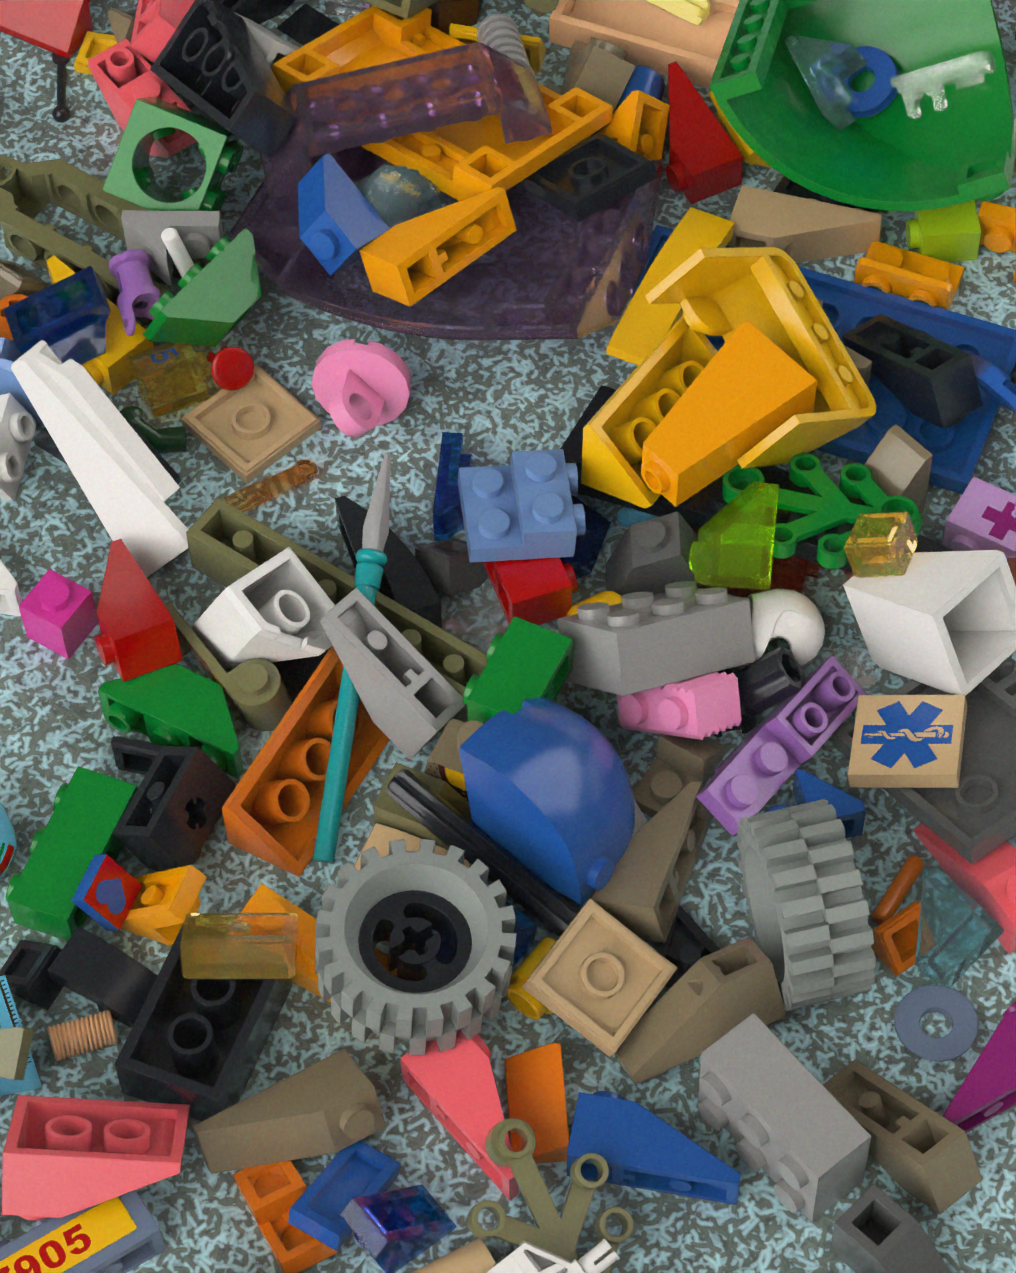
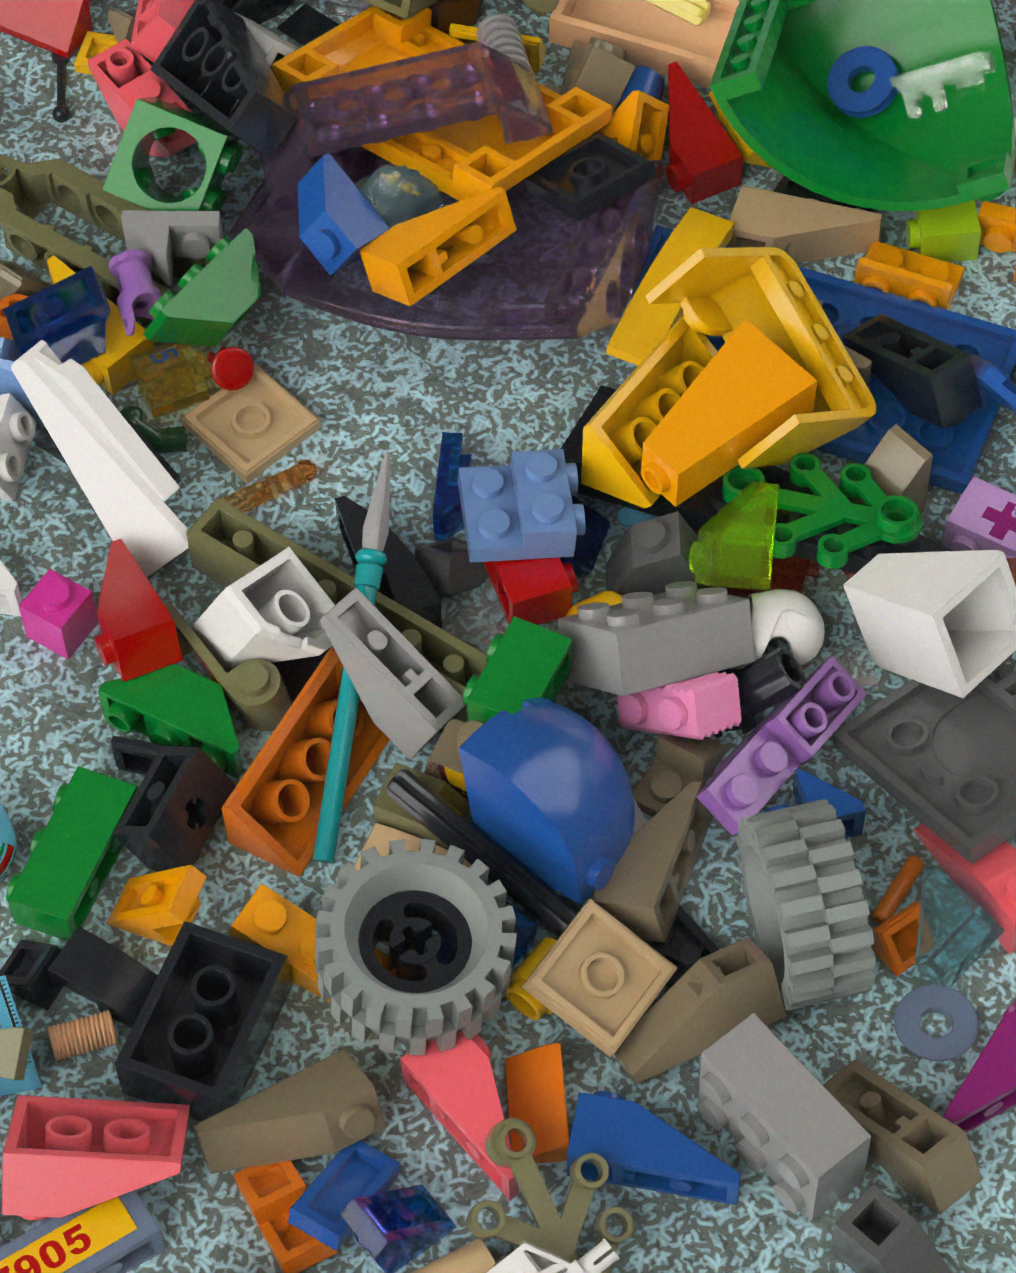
tile [71,854,142,931] -> none
white piece [161,228,194,277] -> none
clear yellow slope [180,913,298,979] -> none
bright pink tile [311,339,411,438] -> none
clear light blue slope [784,35,867,131] -> none
clear yellow slope [844,512,918,578] -> none
tan tile [848,695,967,788] -> none

